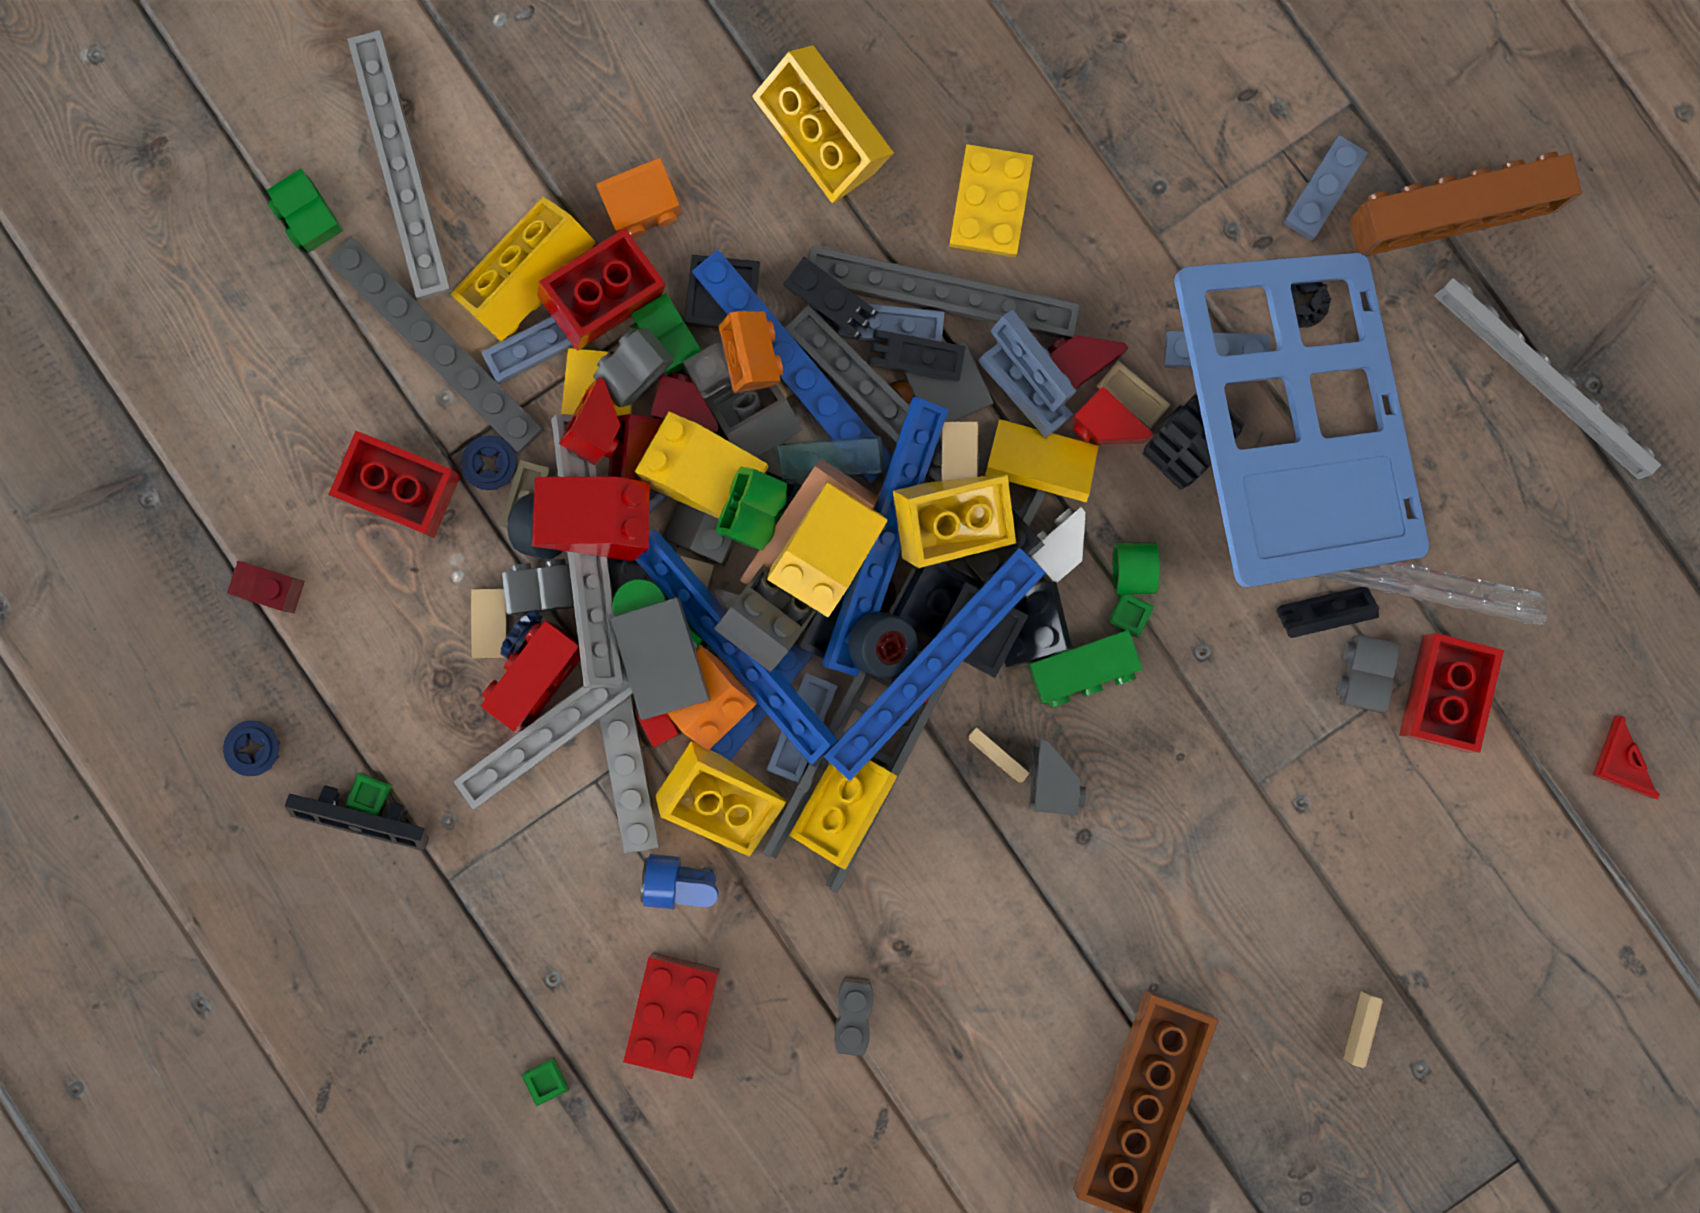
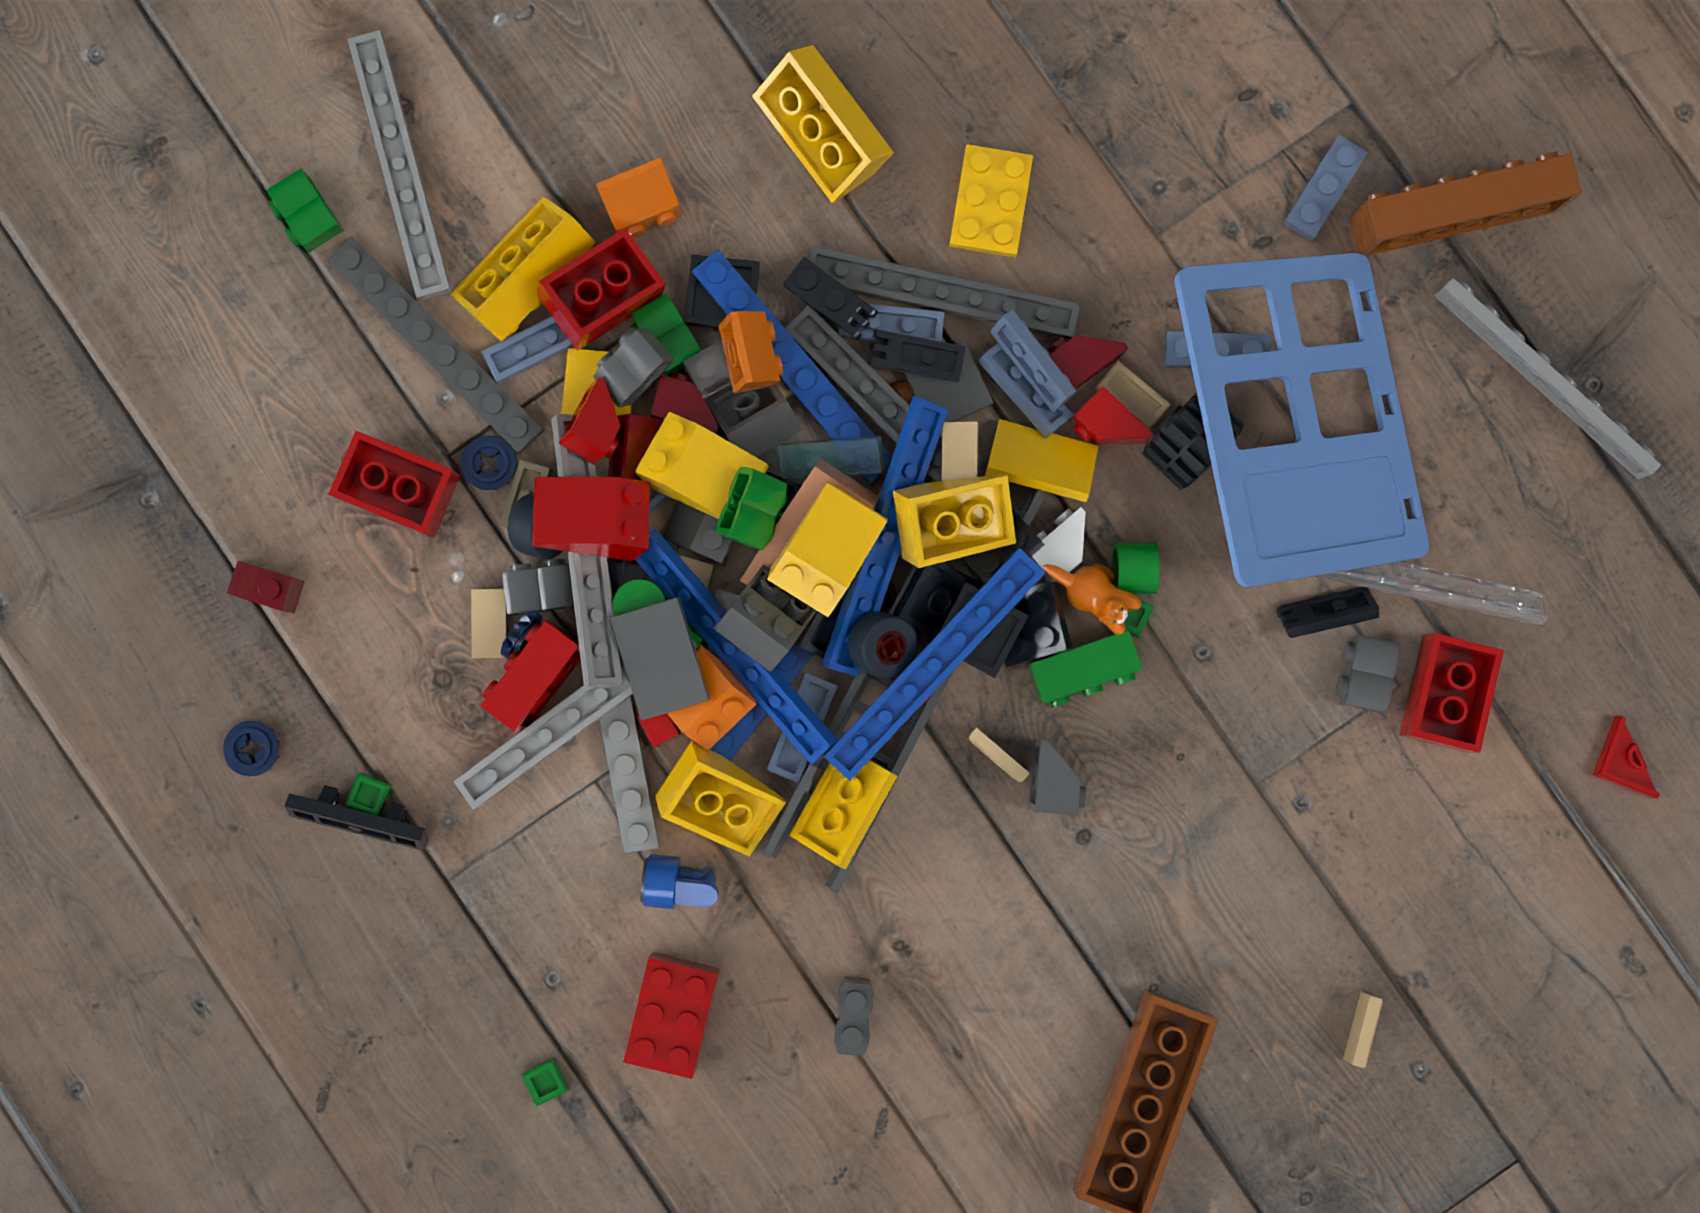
black gear [1291,282,1332,328] -> none
none -> orange animal [1043,564,1141,635]

